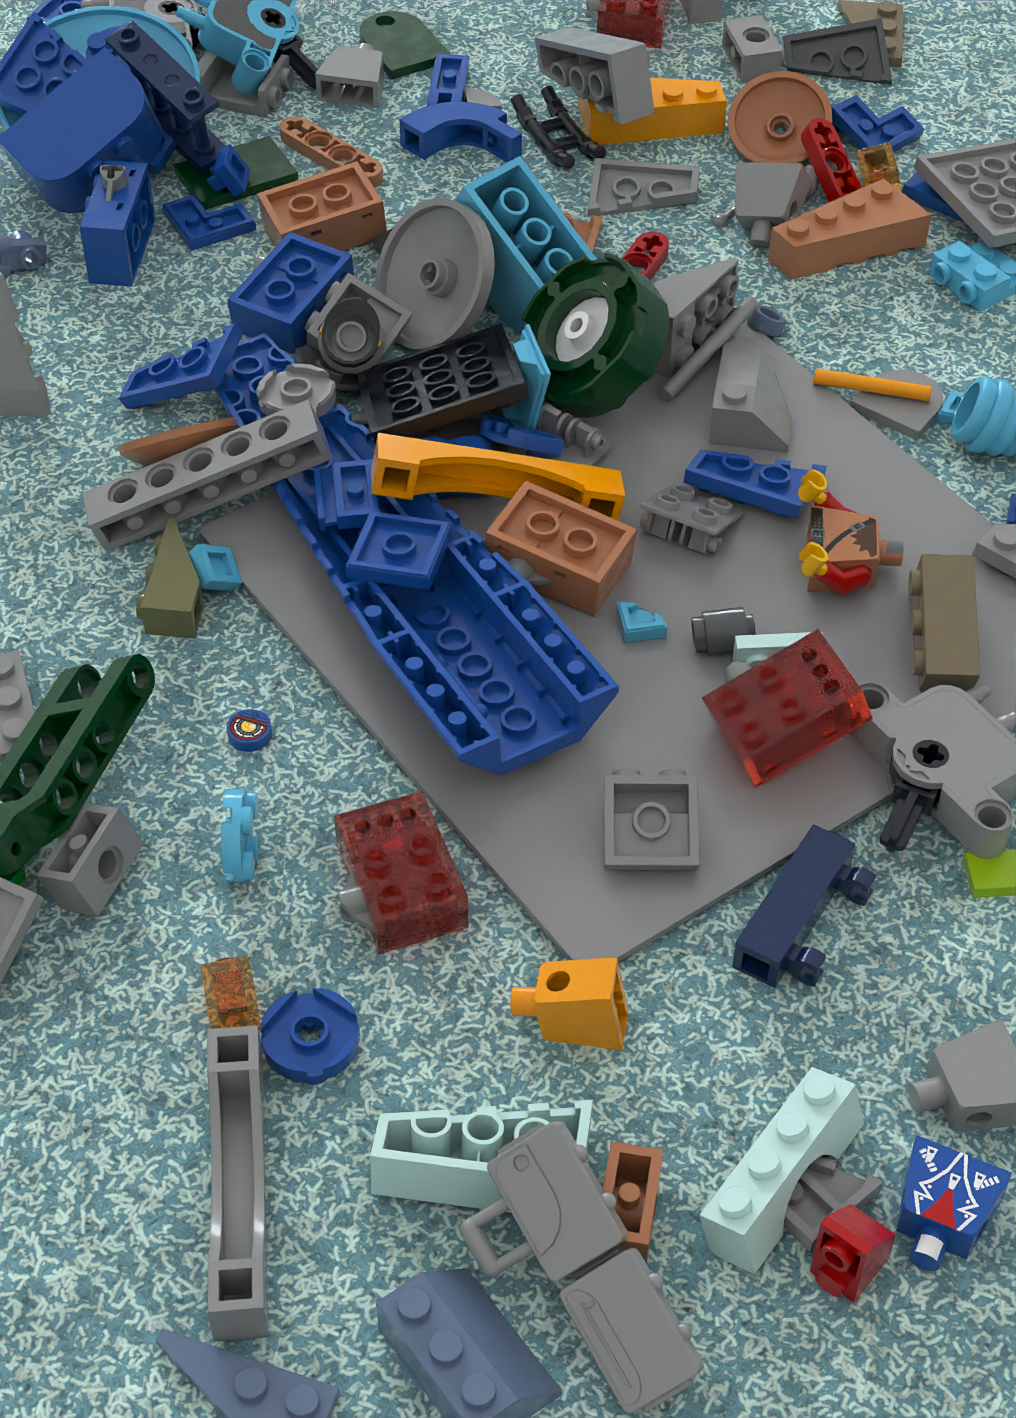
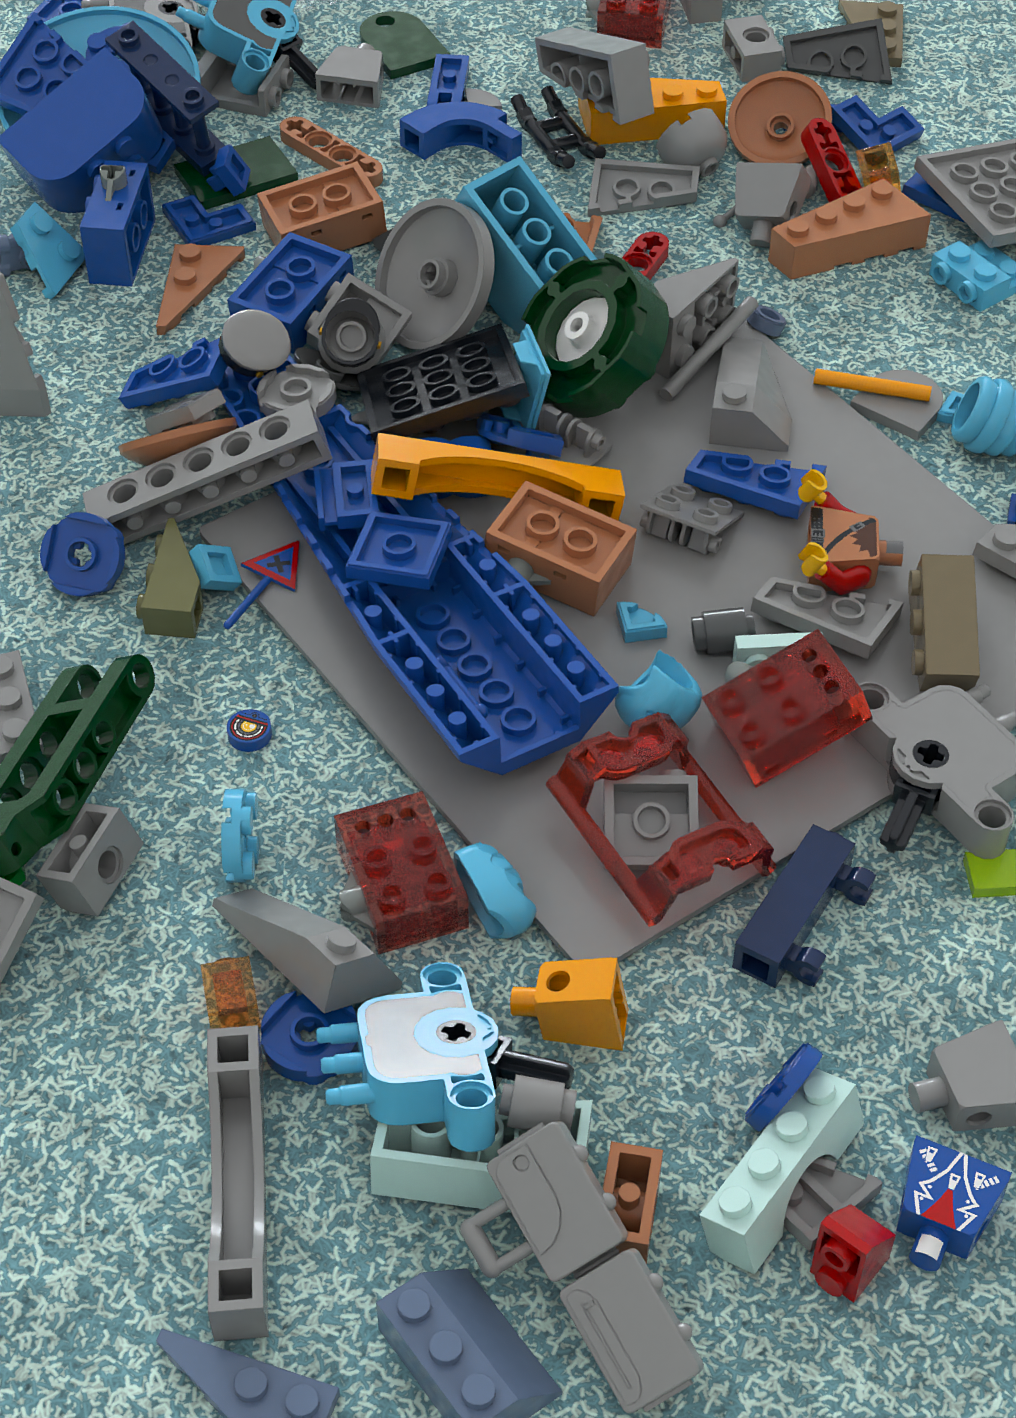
none -> medium azure wing [10,202,85,299]
none -> blue plate [40,512,125,597]
none -> light grey hinge [145,388,226,435]
none -> nougat wing [156,243,245,335]
none -> light grey wedge [212,888,402,1014]
none -> light grey piece [218,309,291,378]
none -> piece [224,540,300,629]
none -> medium azure piece [316,962,574,1152]
none -> medium azure piece [453,842,537,939]
none -> light grey brick [498,1074,577,1131]
none -> clear red piece [546,712,777,927]
none -> medium azure piece [615,650,702,738]
none -> light grey cylinder [656,108,727,177]
none -> blue tile [745,1043,823,1132]
none -> light grey wing [751,577,904,659]

